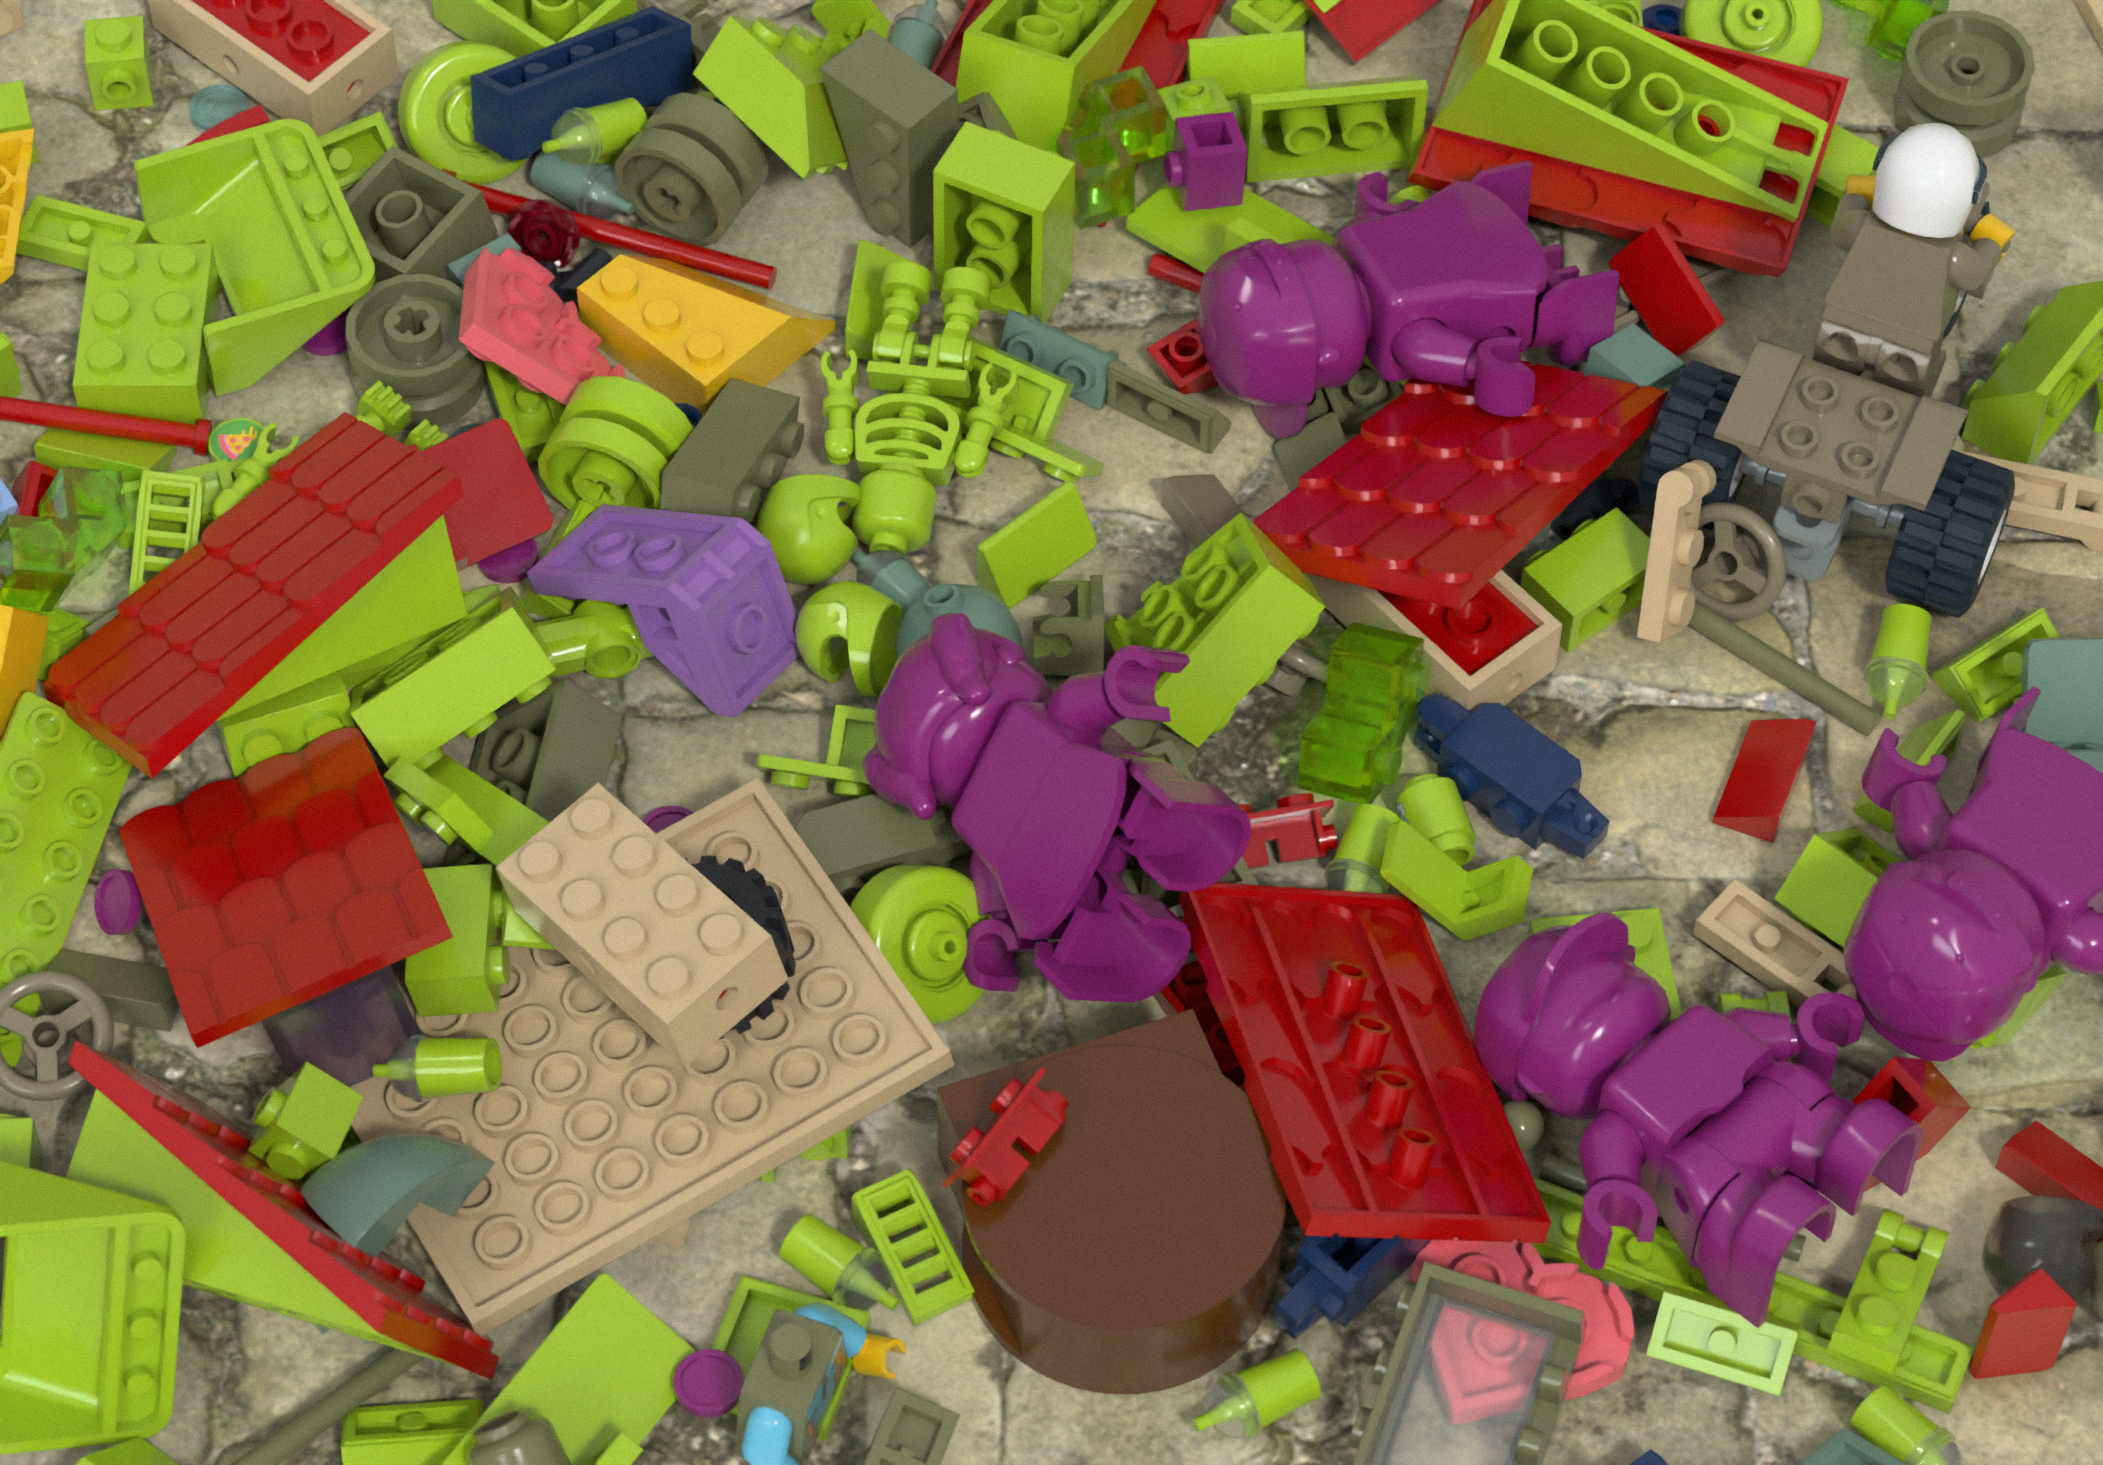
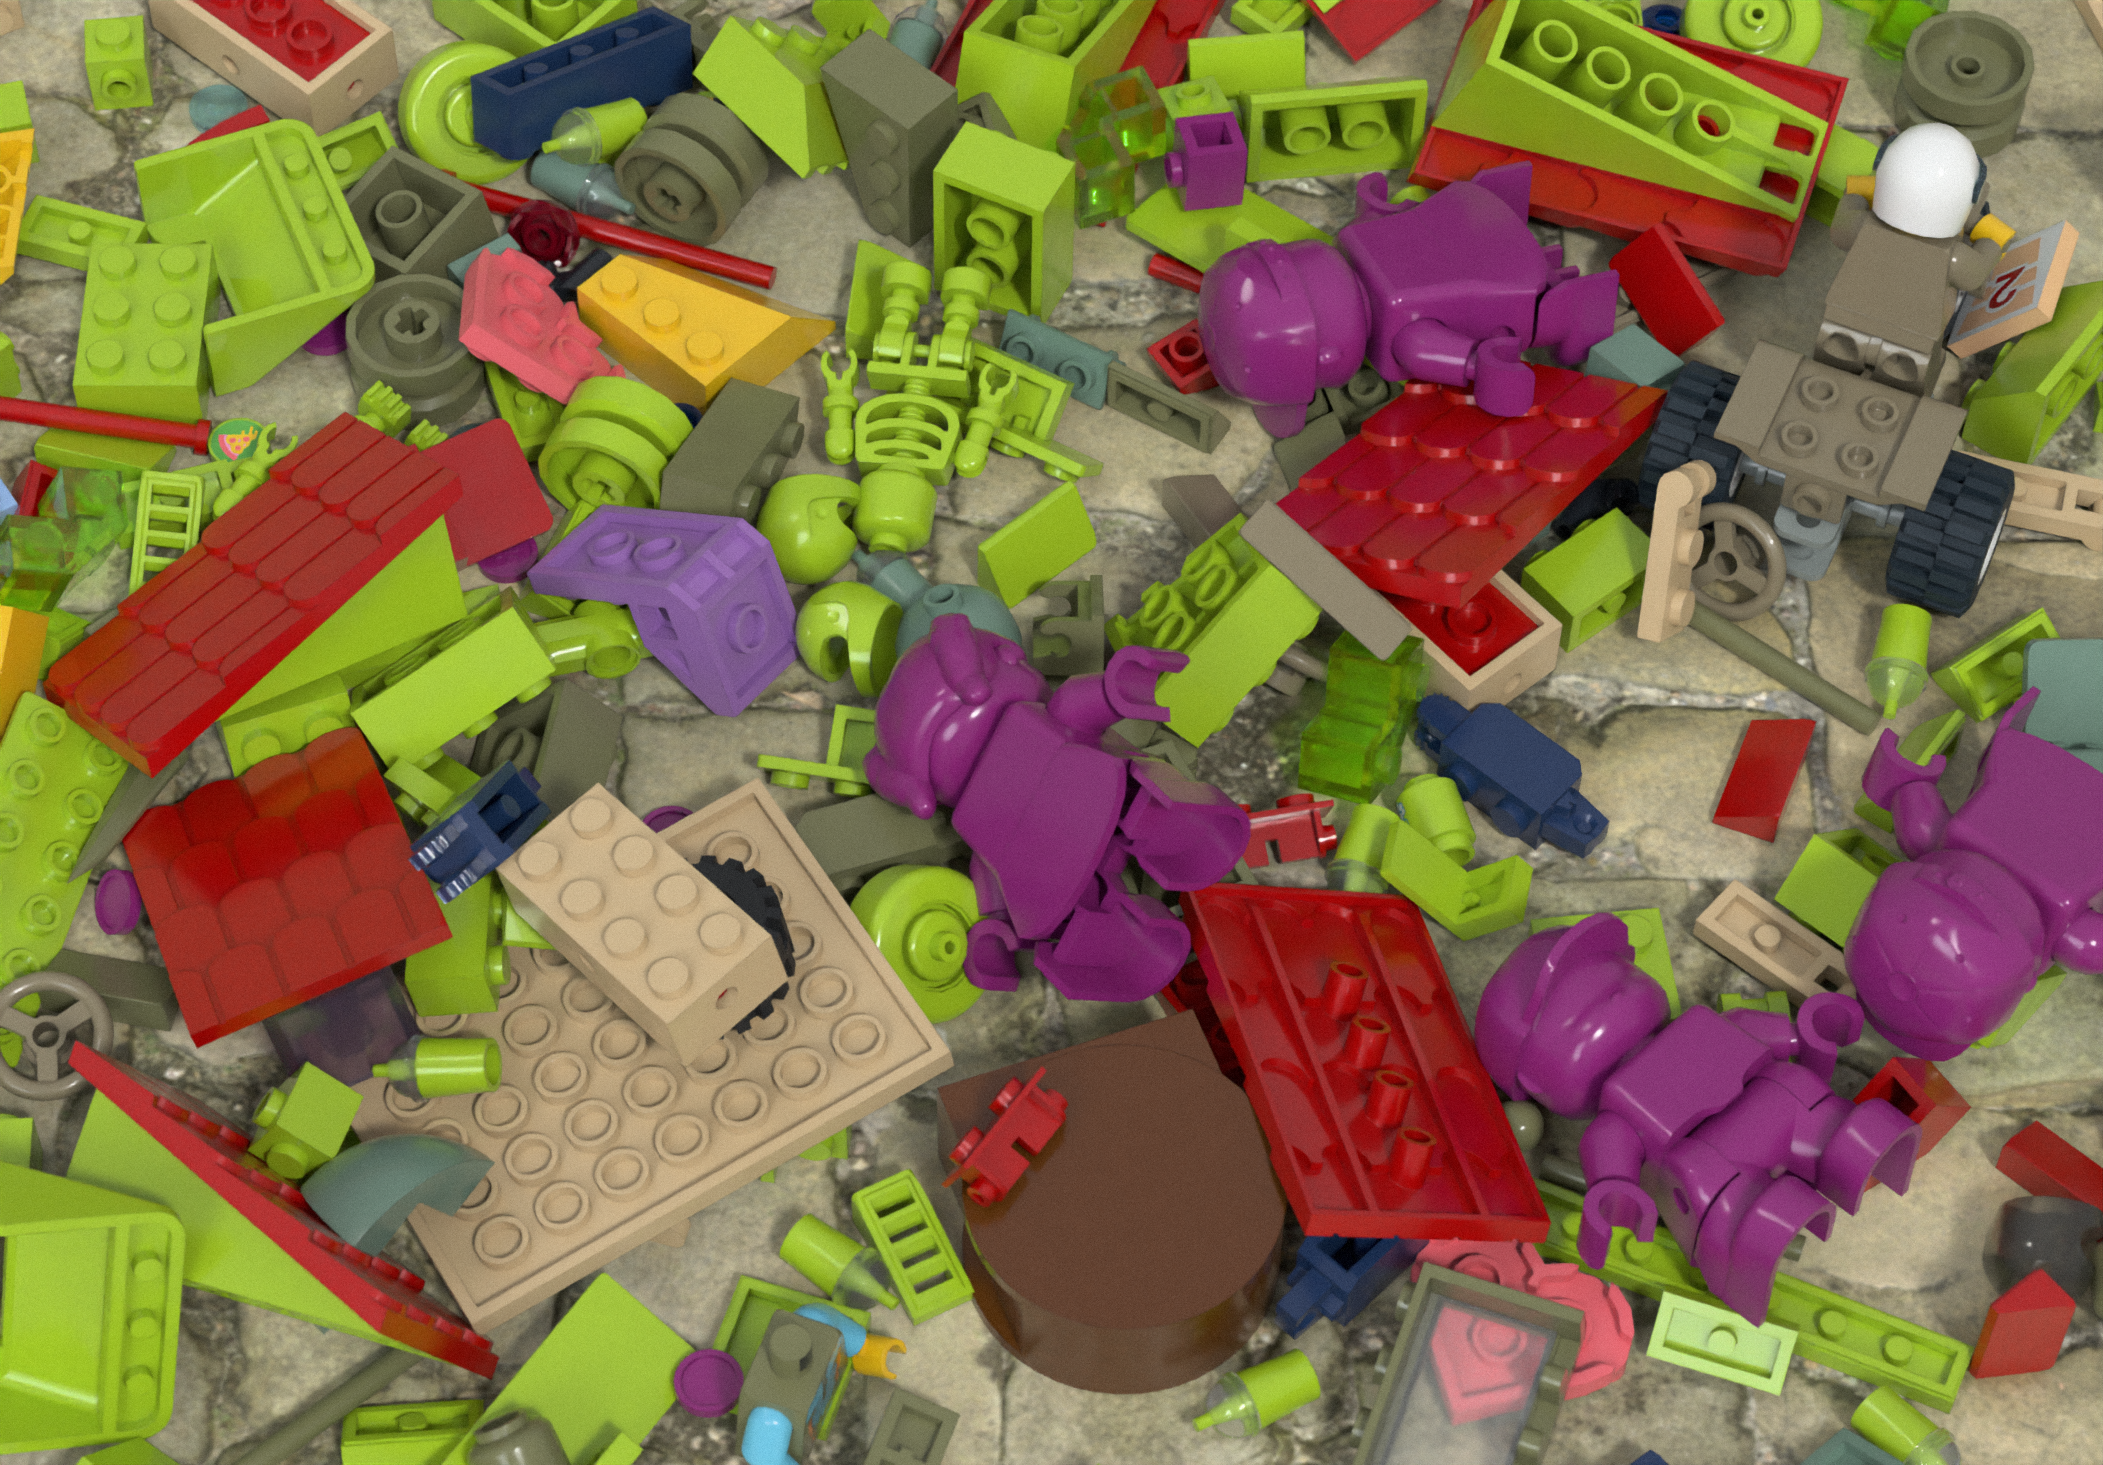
lime plate [1828,1208,1950,1375] -> none
none -> olive bar [67,750,189,884]
none -> dark blue hinge [408,760,552,904]
none -> dark tan slope [1238,499,1413,661]
none -> light nougat tile [1947,220,2079,359]

